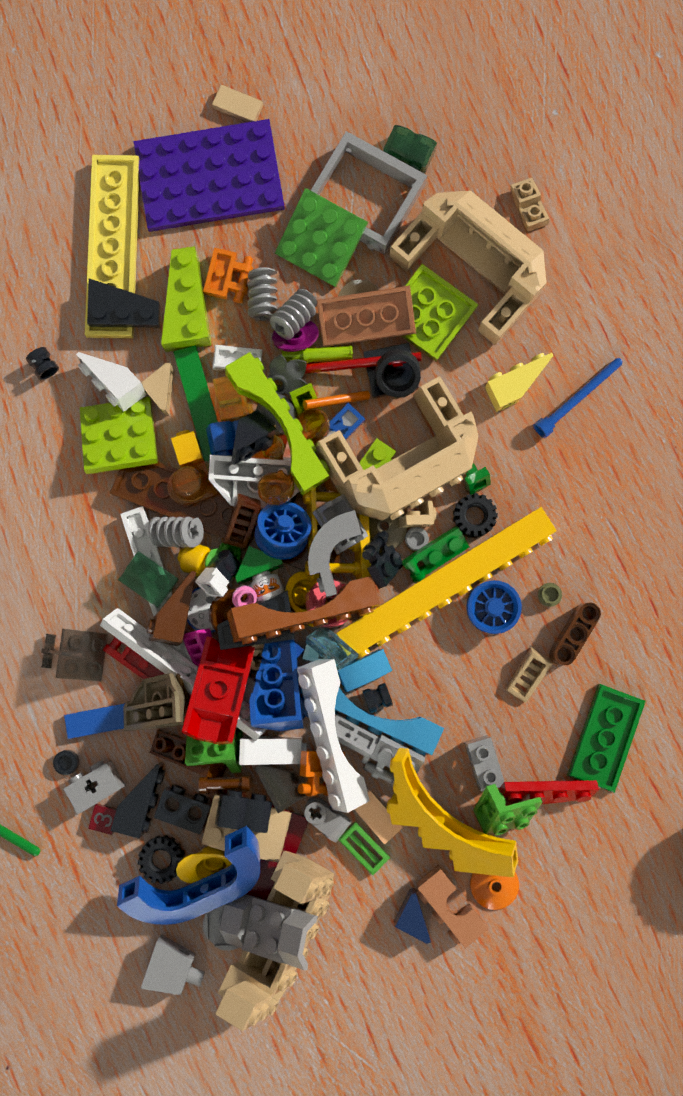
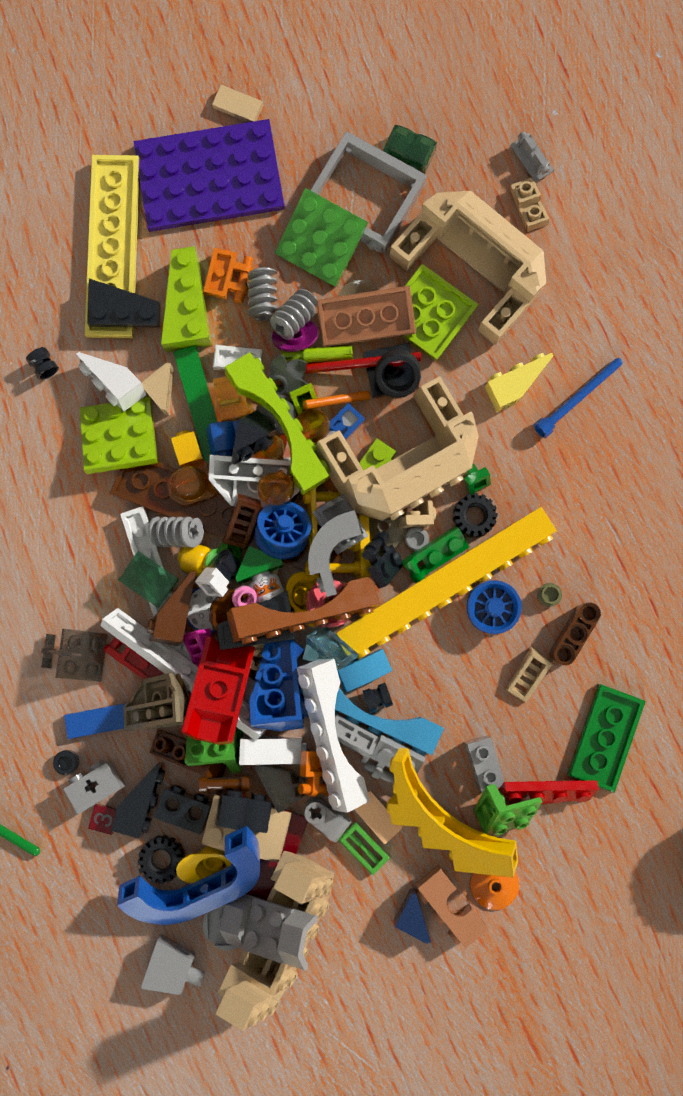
none -> light grey hinge [510,131,554,182]

